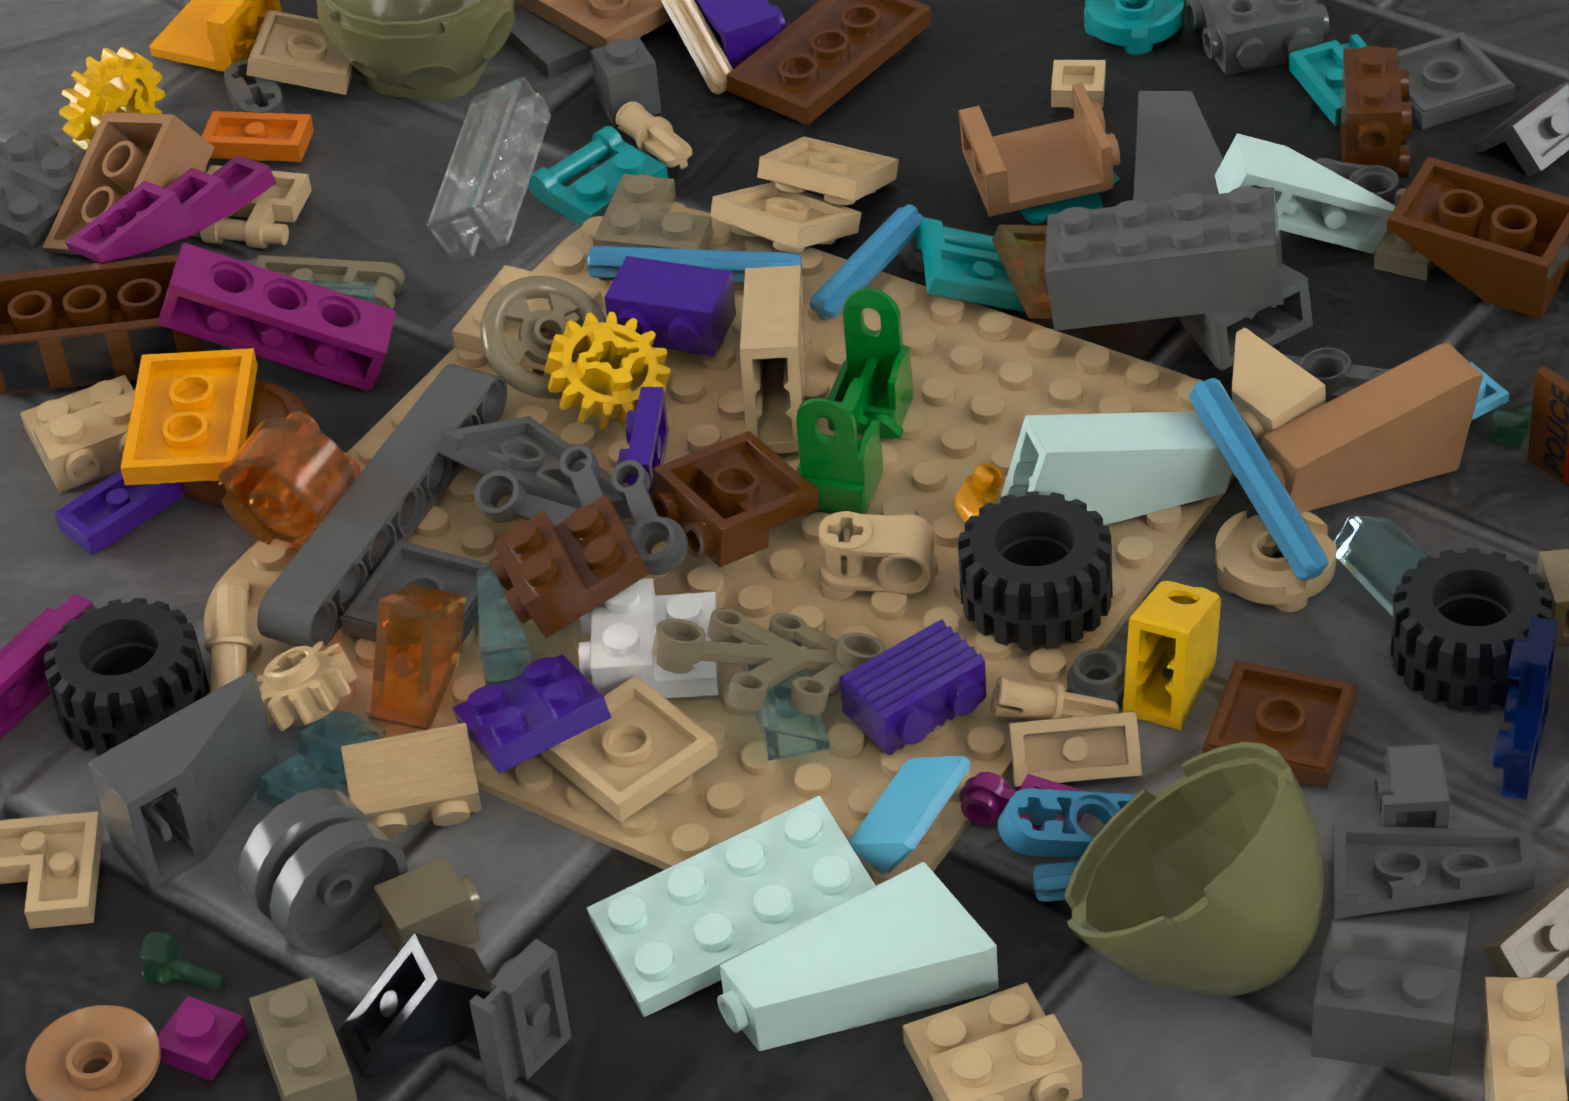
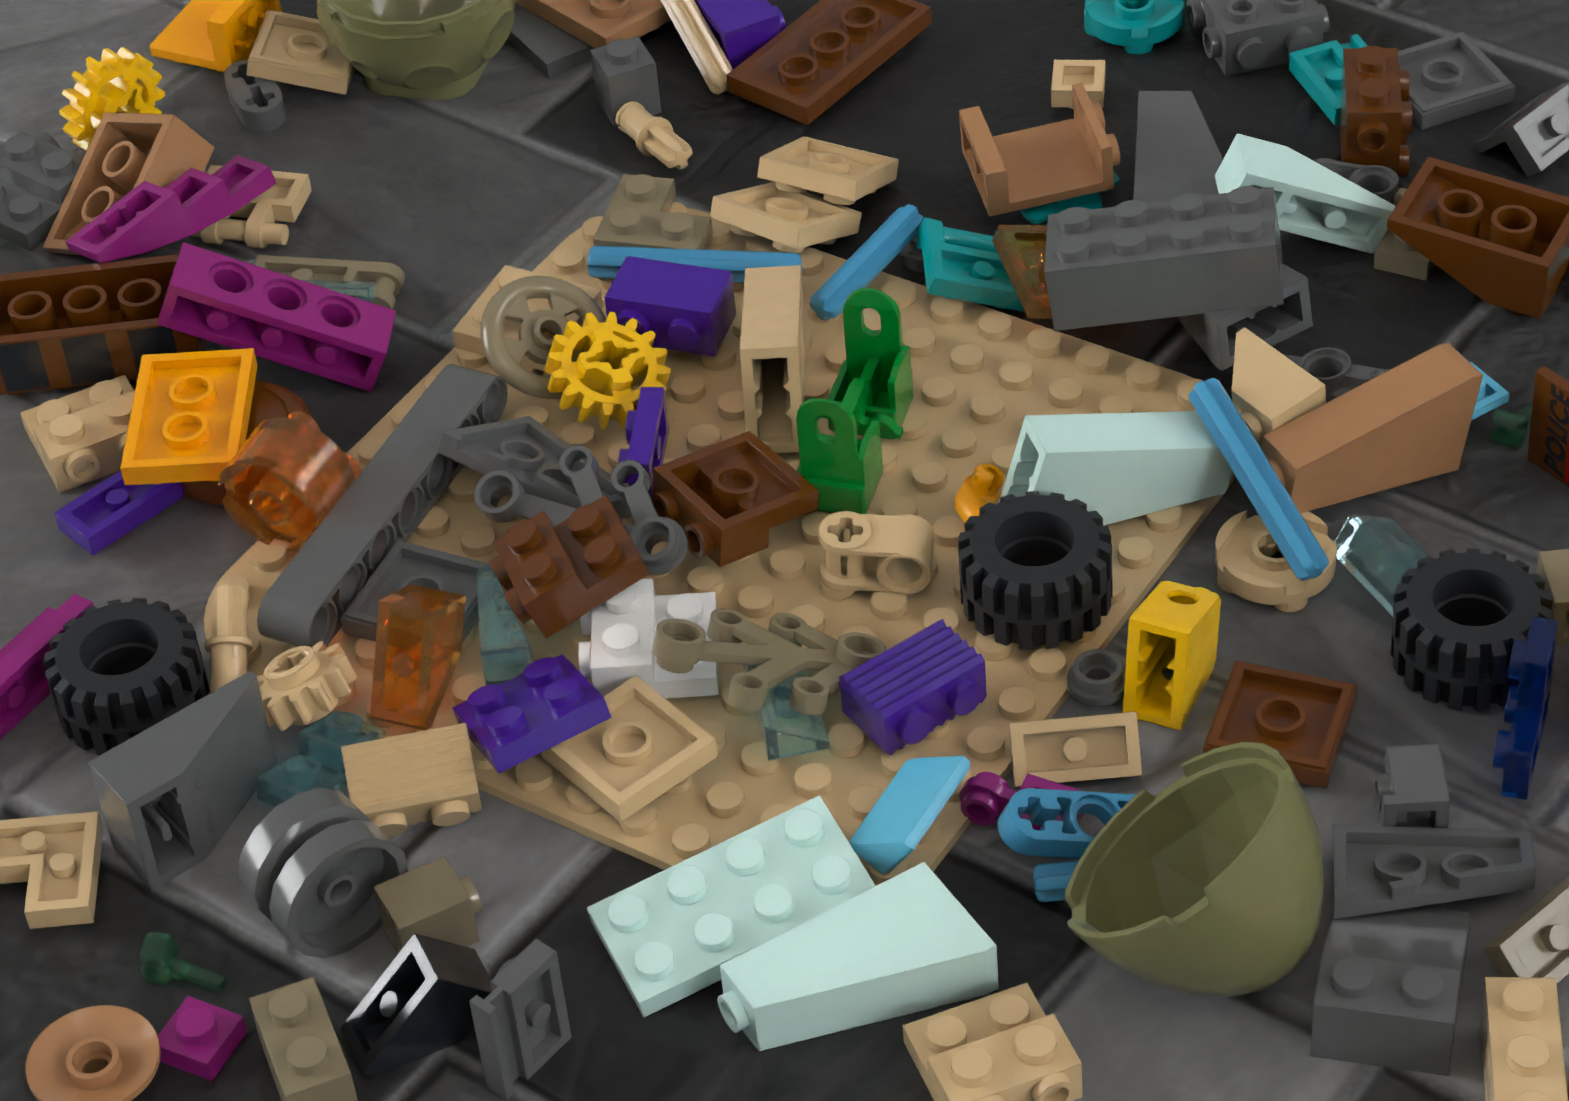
orange plate [201,111,314,162] -> none
clear brick [427,77,551,263] -> none
teal plate [527,126,668,226] -> none
tan axle [991,676,1119,721] -> none

